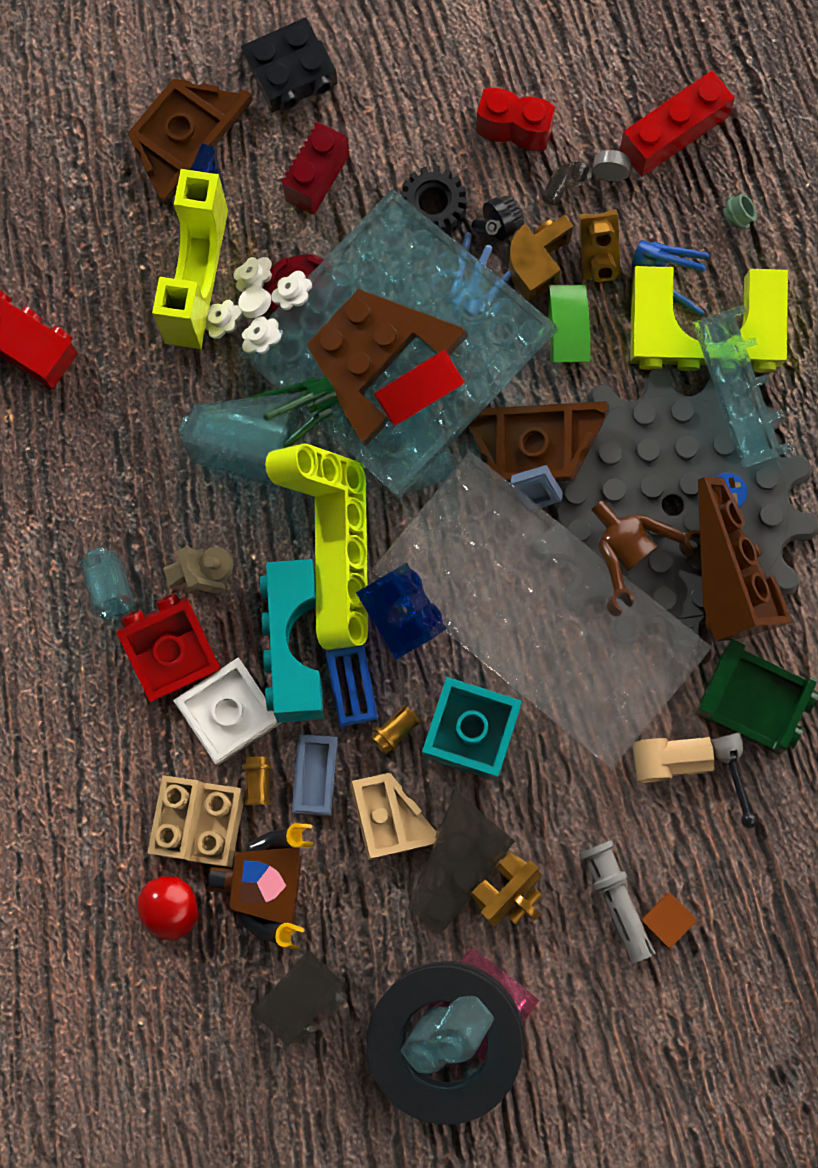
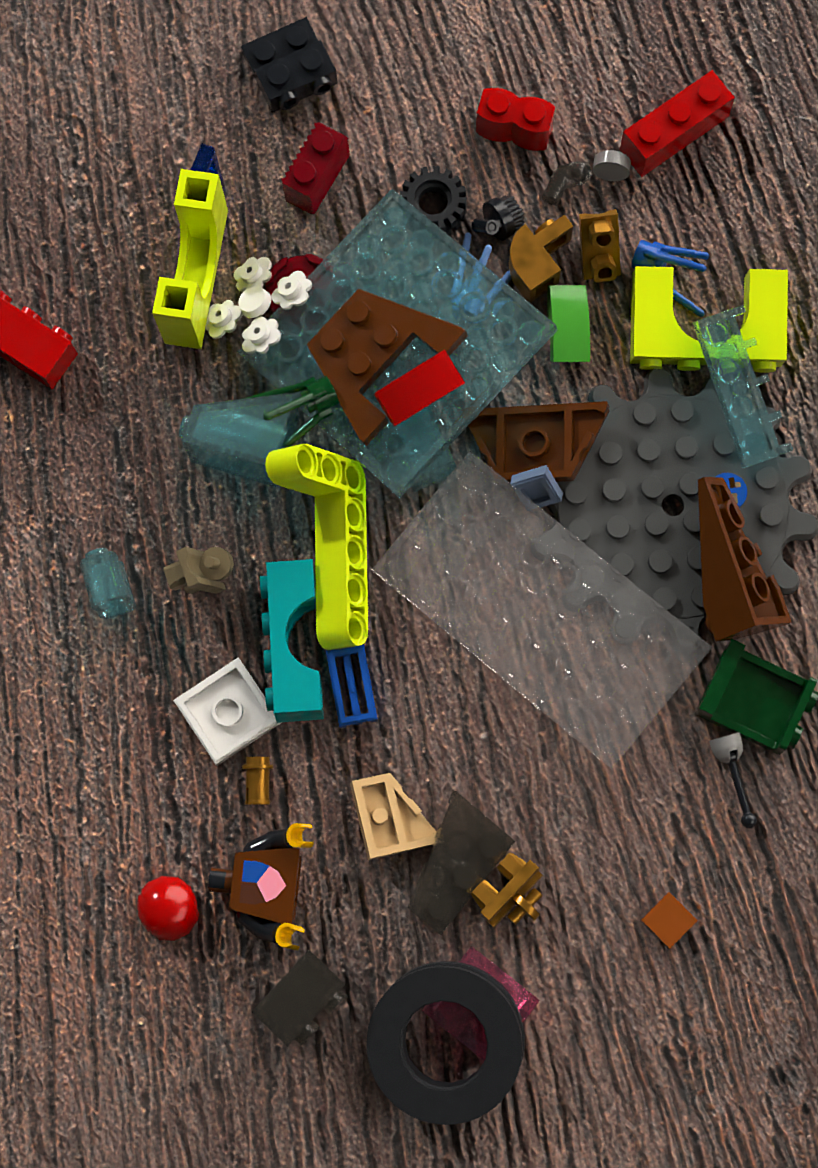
red plate [116,593,221,702] -> none
reddish brown wing [128,78,253,205] -> none
tan slope [148,775,246,868] -> none
sand blue tile [292,734,338,817] -> none
clear blue brick [356,562,446,660] -> none
pearl gold pin [370,704,421,754] -> none
clear light blue brick [400,996,495,1073] -> none
teal brick [422,677,522,782] -> none
light grey pin [579,840,656,964] -> none
reddish brown piece [591,500,701,616] -> none
tan piece [632,737,714,783] -> none
sand green plate [723,193,757,229] -> none

